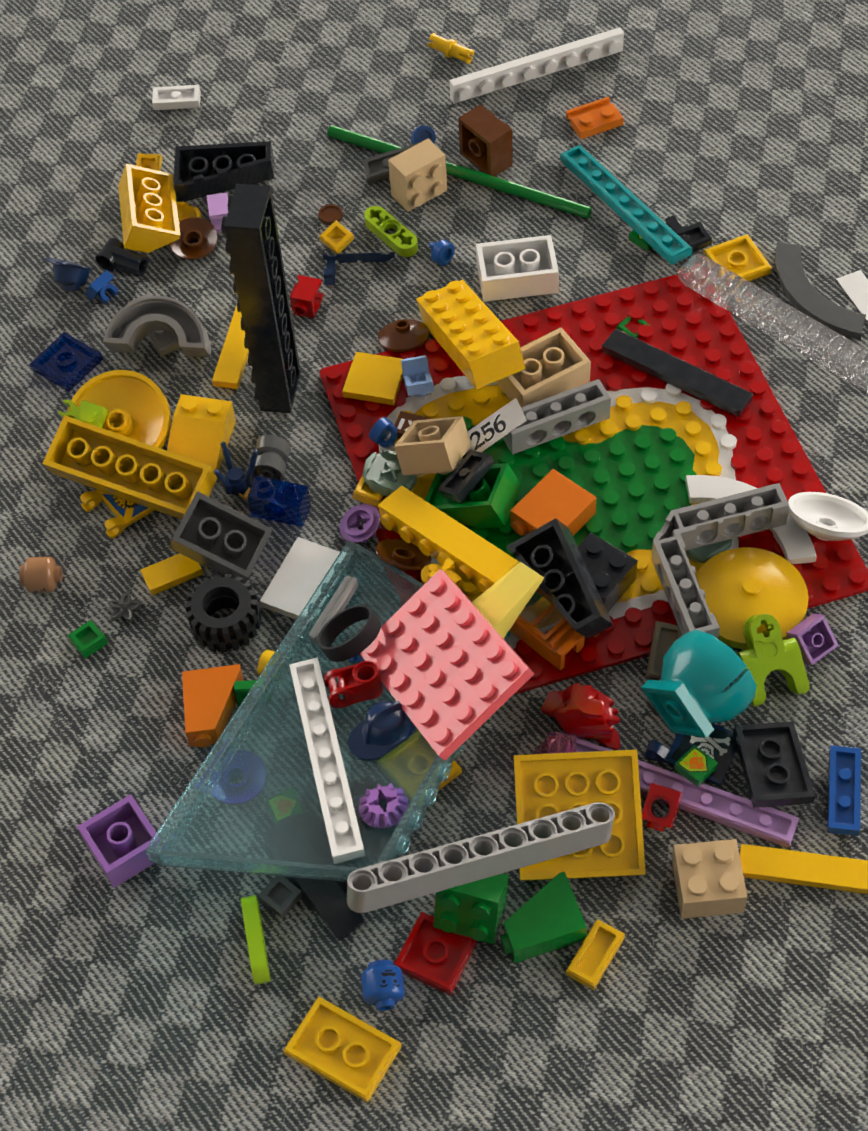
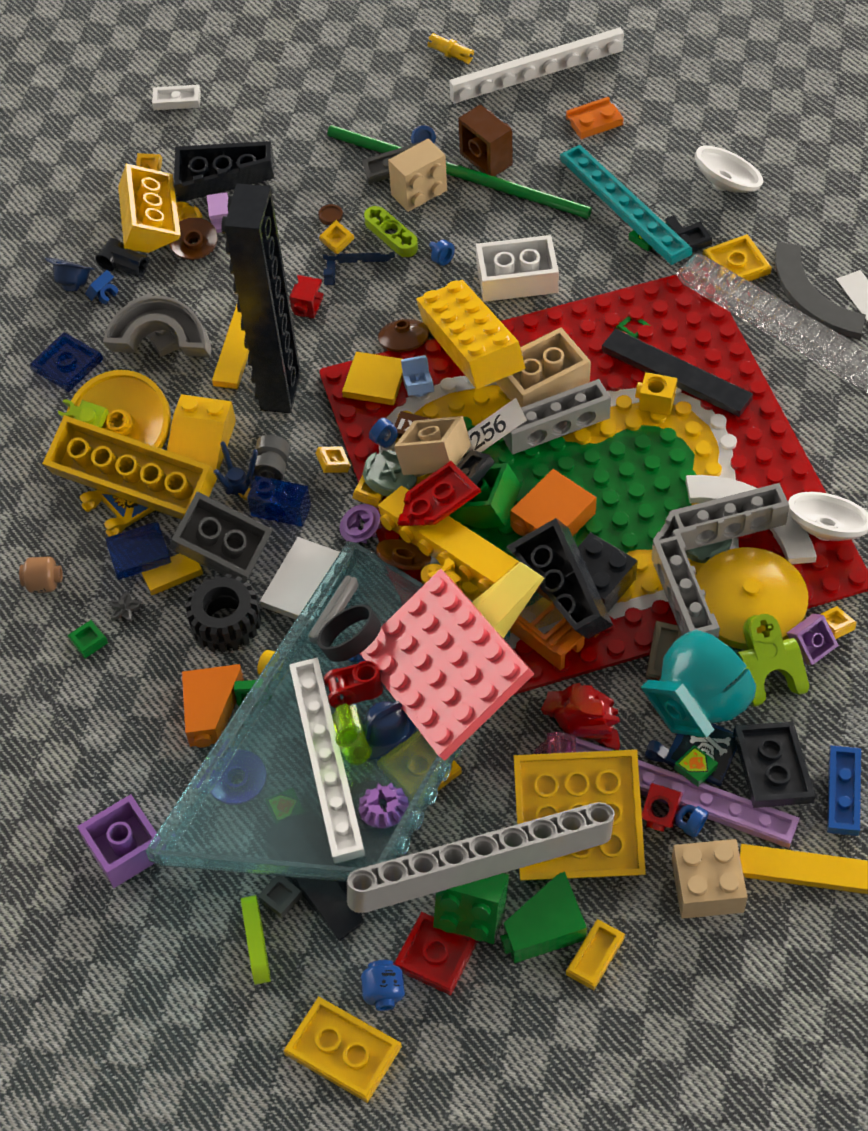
none -> clear blue tile [105,521,171,580]
none -> yellow tile [315,447,351,473]
none -> clear neon green piece [332,703,372,765]
none -> red tile [397,461,481,526]
none -> yellow brick [635,372,677,415]
none -> blue tile [675,805,709,838]
none -> white dish [695,146,763,193]
none -> yellow tile [821,606,857,639]

